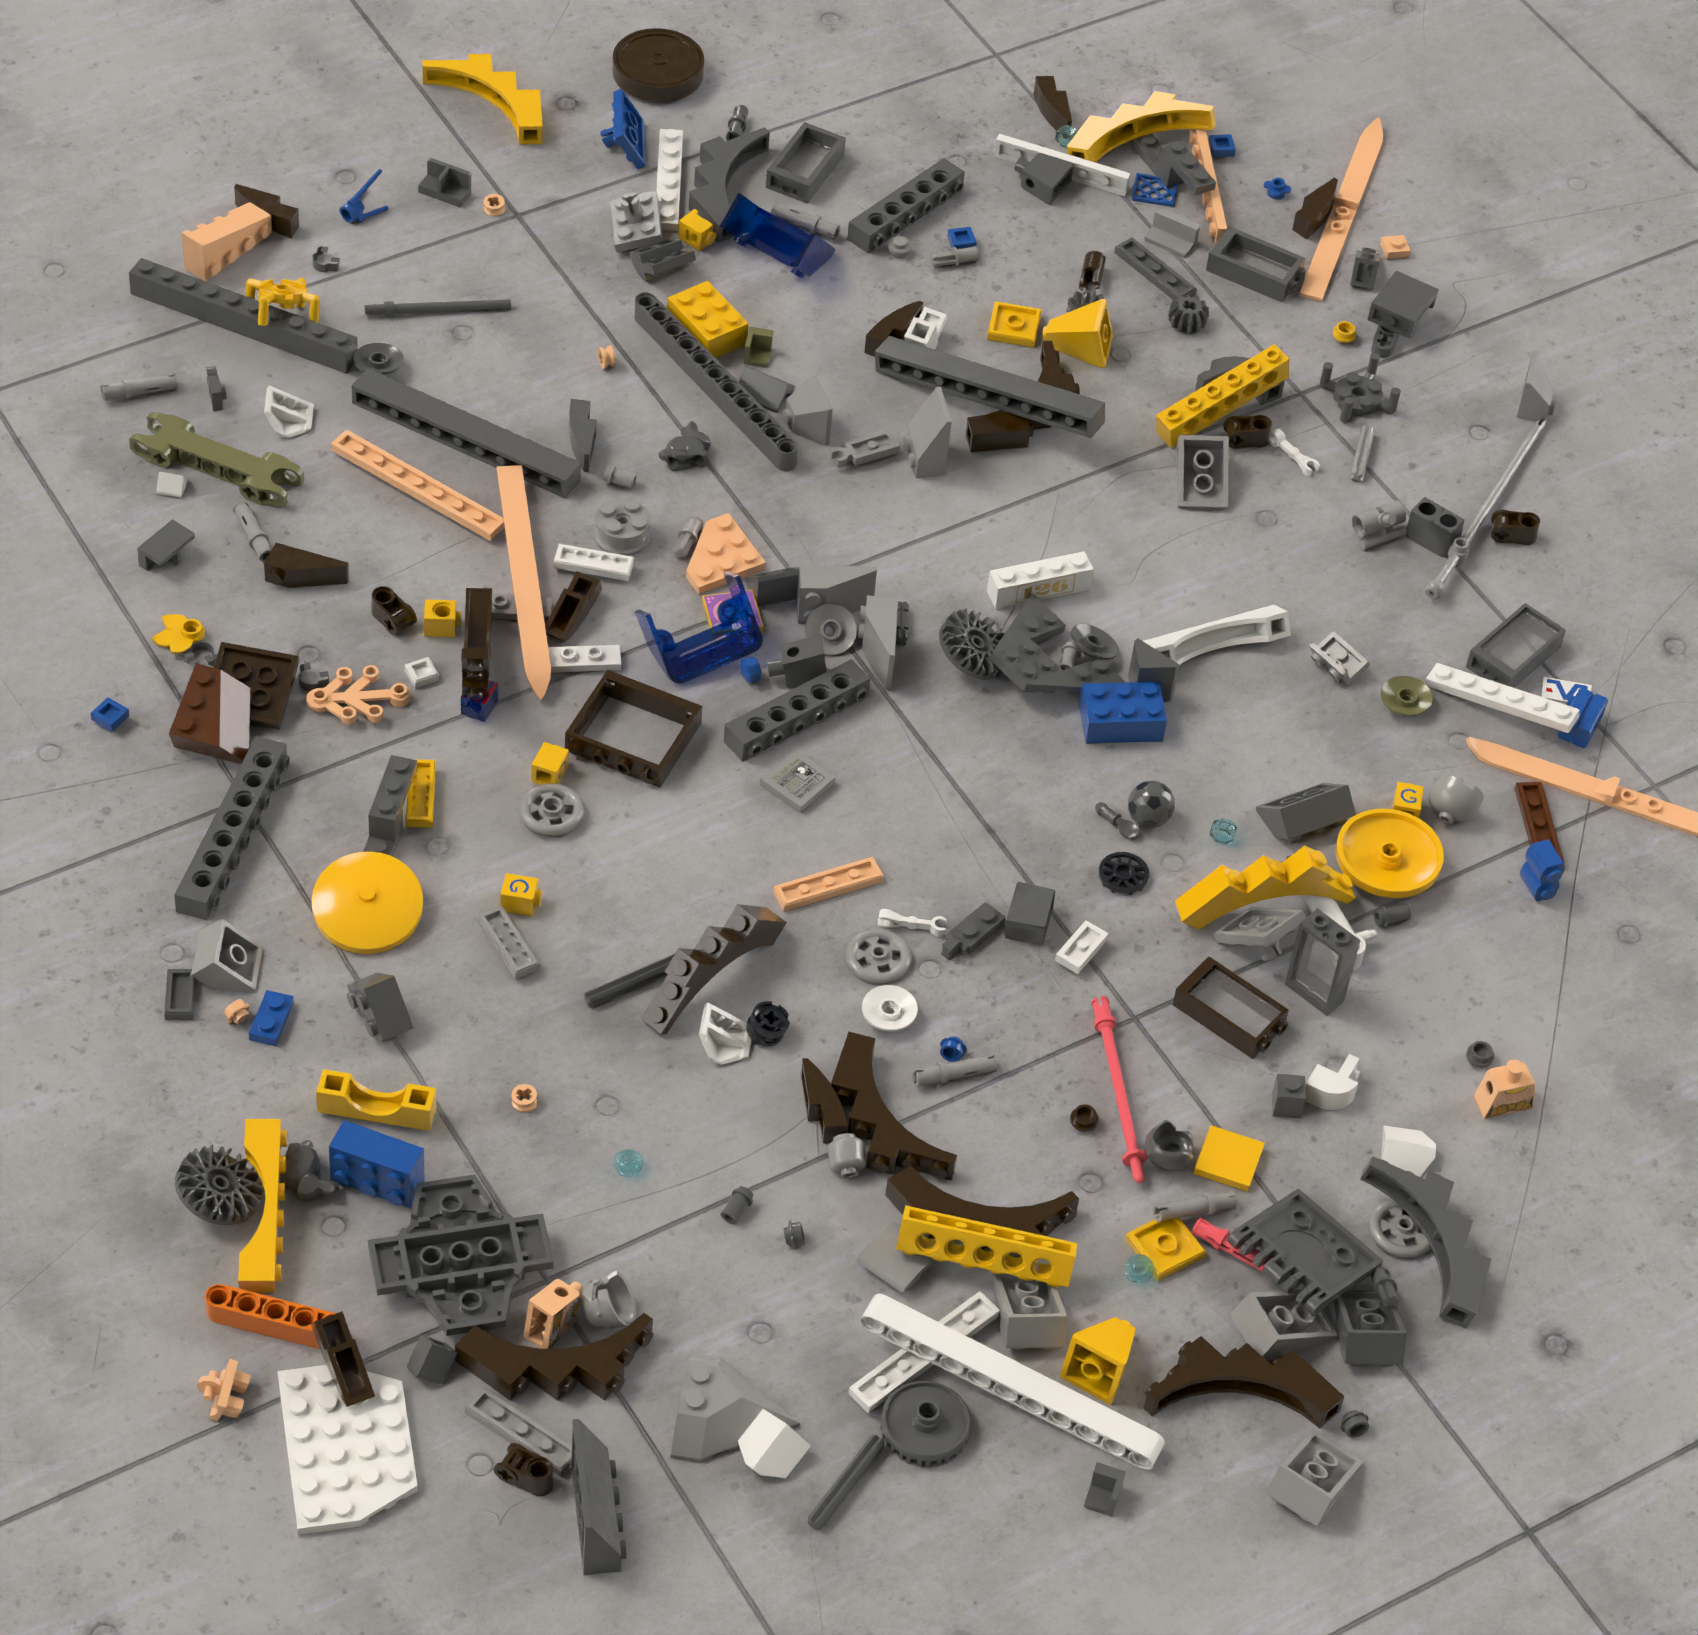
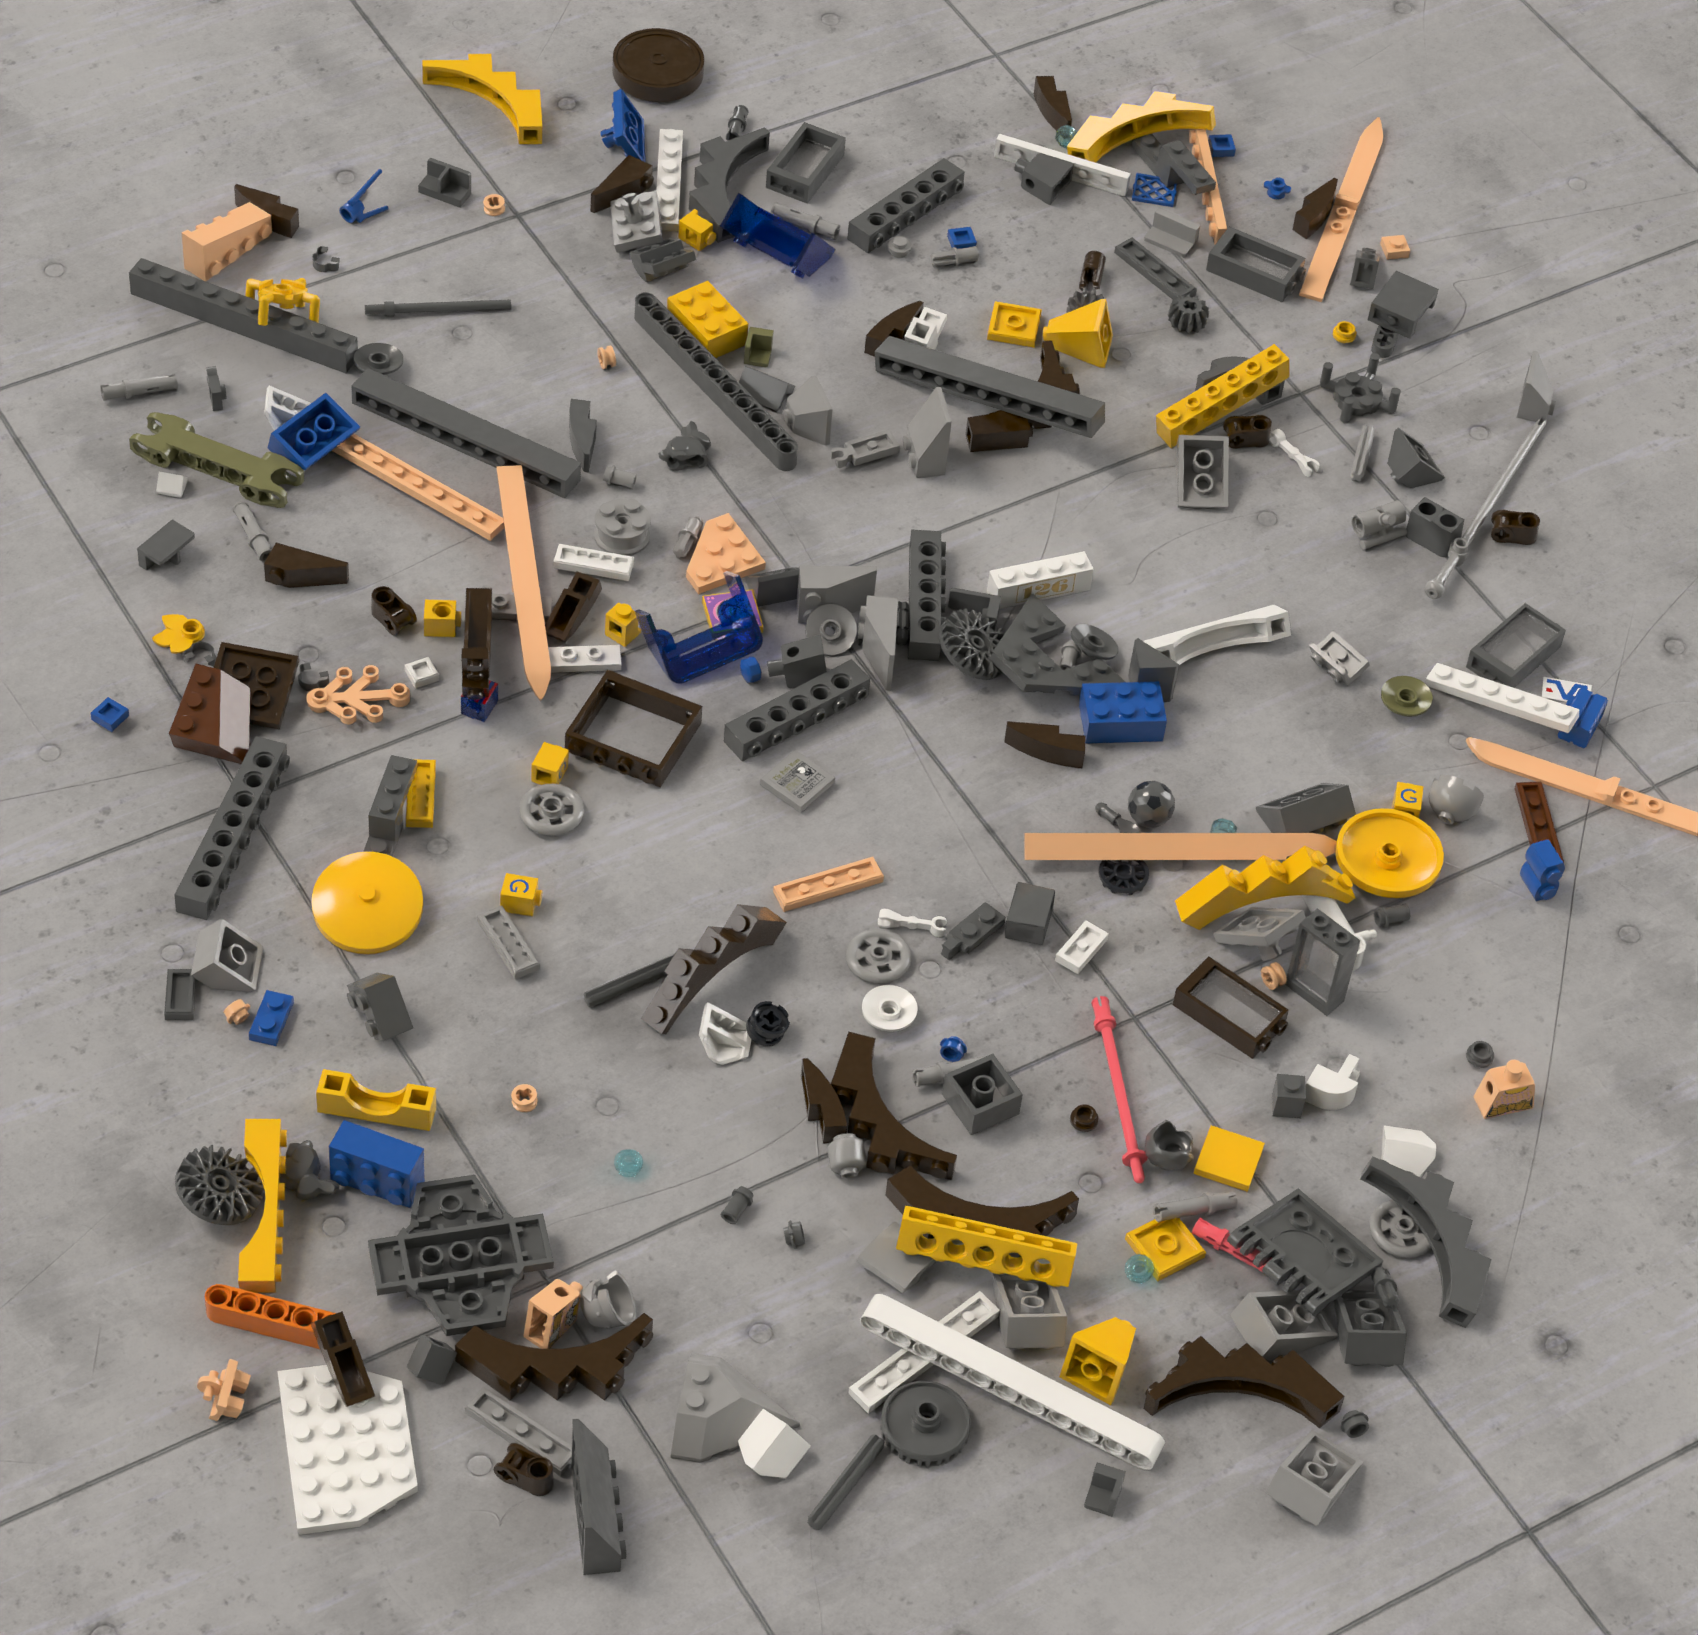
none -> blue slope [267,393,360,470]
none -> dark brown slope [590,155,654,213]
none -> yellow brick [605,602,641,647]
none -> dark grey brick [908,529,946,661]
none -> dark grey brick [942,1054,1023,1135]
none -> dark grey bracket [948,587,1001,631]
none -> dark brown slope [1004,721,1086,769]
none -> light nougat piece [1024,833,1337,860]
none -> light nougat bush [1261,962,1287,990]
none -> dark grey slope [1387,427,1445,488]

